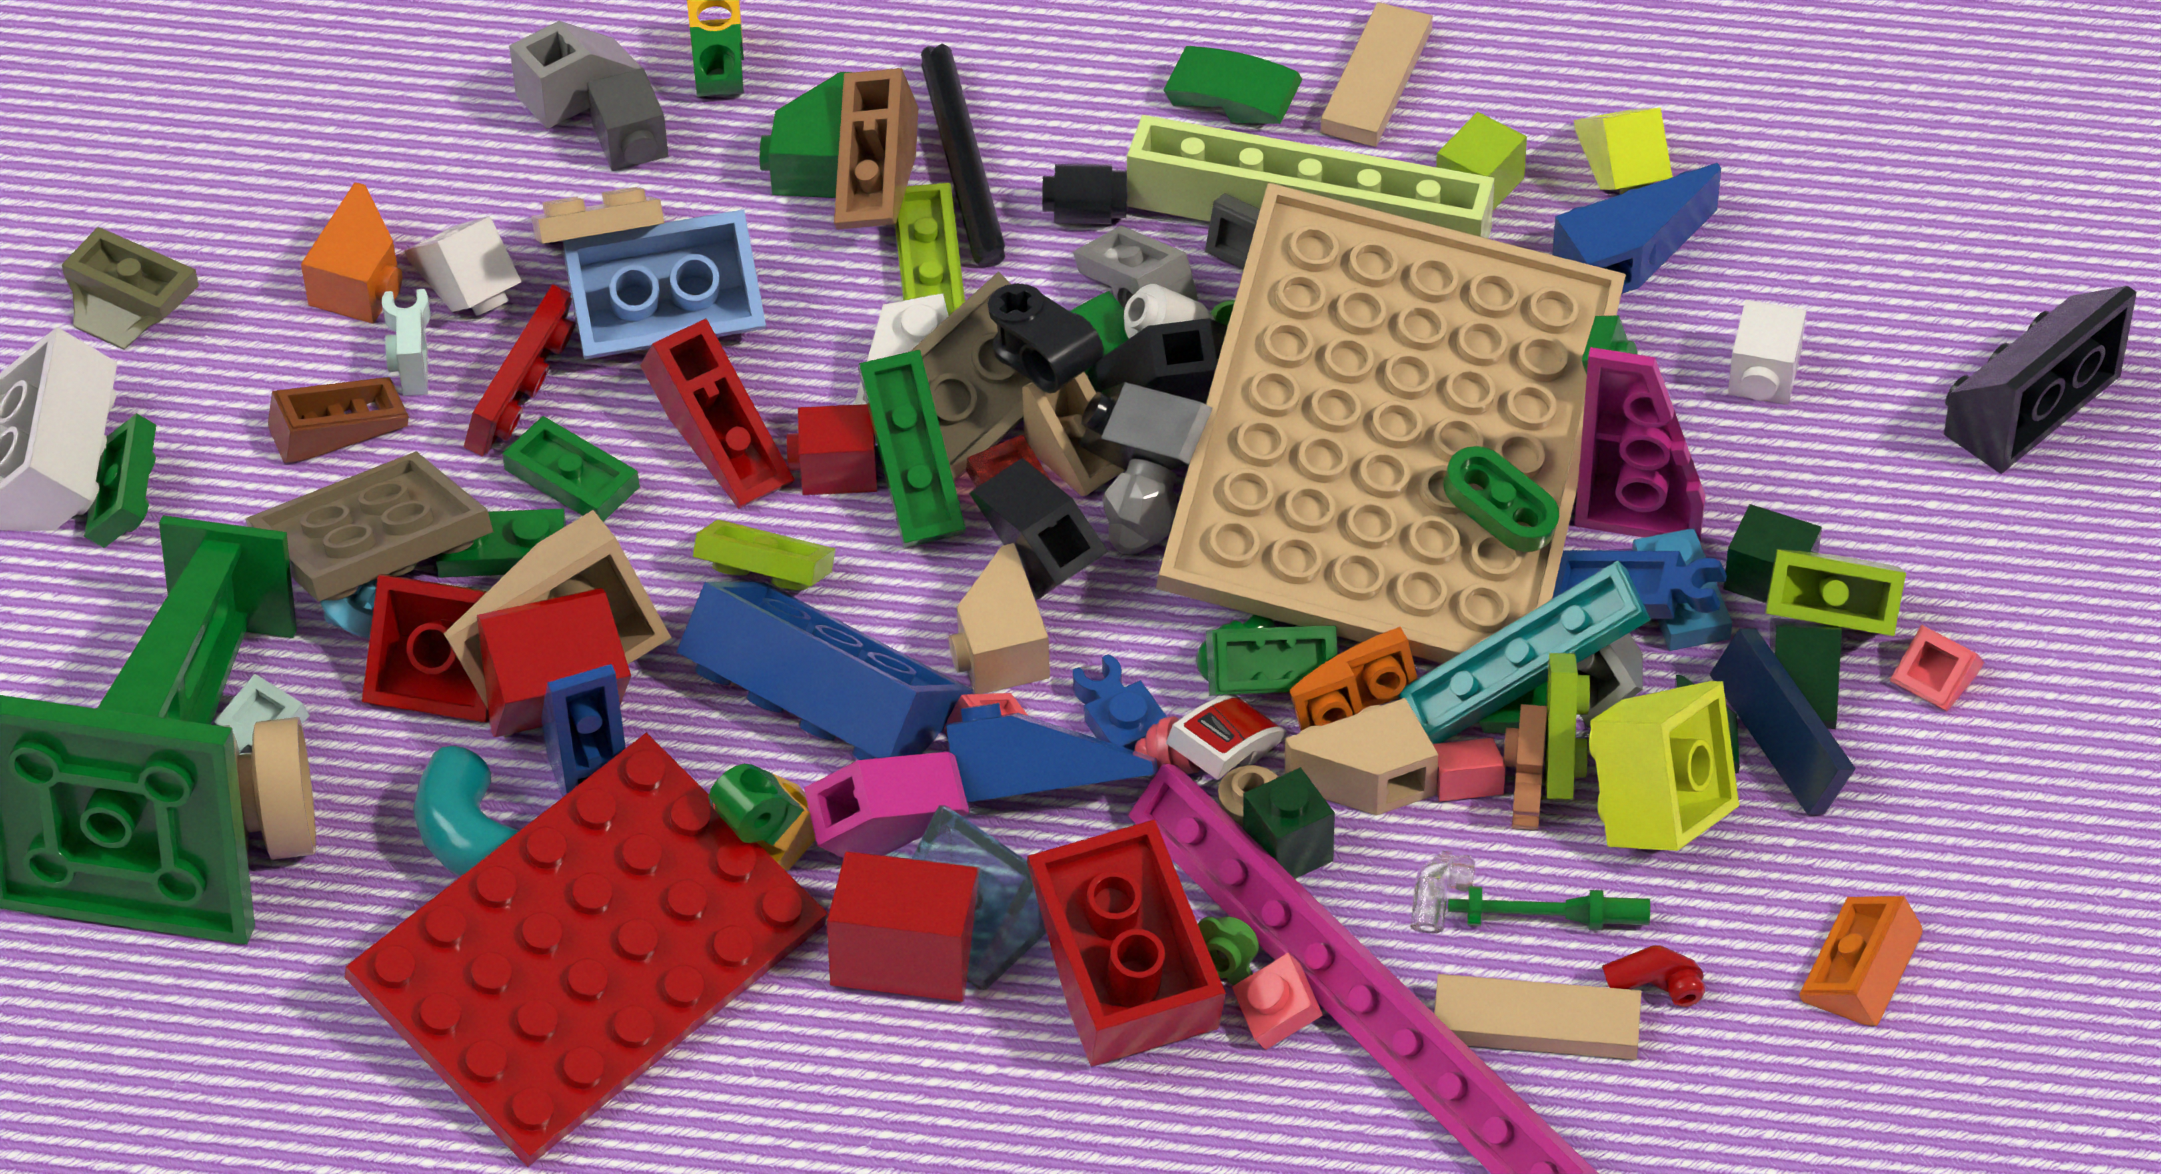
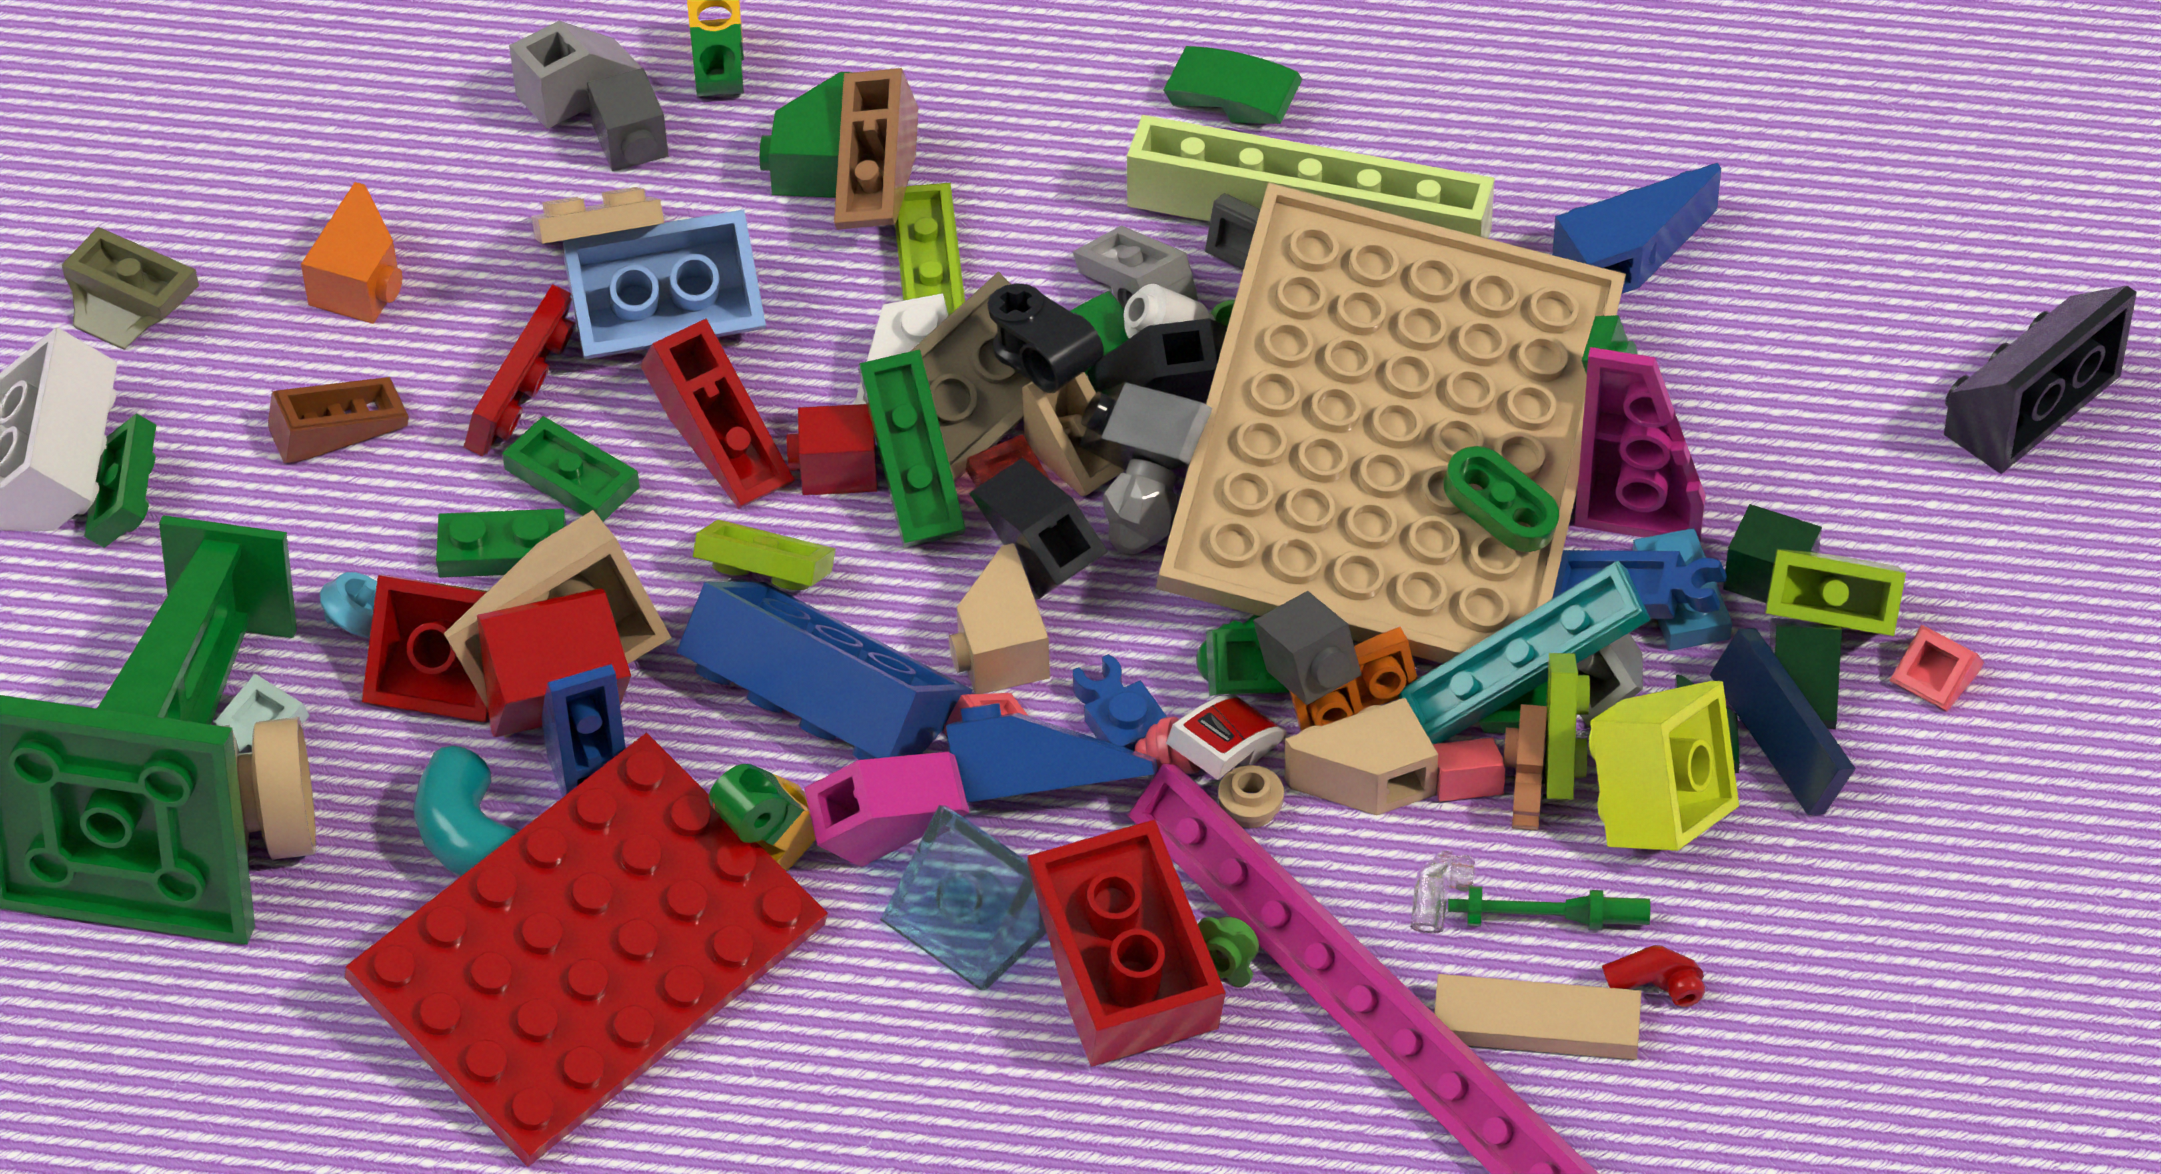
dark tan plate [245,451,493,602] -> none
light aqua plate [382,289,431,396] -> none
white slope [404,216,522,316] -> none
red slope [827,851,980,1002] -> none
black axle [921,43,1005,267] -> none
black brick [1042,164,1127,224] -> none
coral plate [1232,952,1323,1050] -> none
dark green brick [1243,767,1335,879] -> none
tan tile [1320,2,1433,147] -> none
lime brick [1436,111,1527,211] -> none
neon yellow slope [1574,107,1672,194] -> none
white brick [1728,300,1806,405] -> none
orange slope [1799,896,1923,1026] -> none
none -> dark grey brick [1253,591,1361,705]

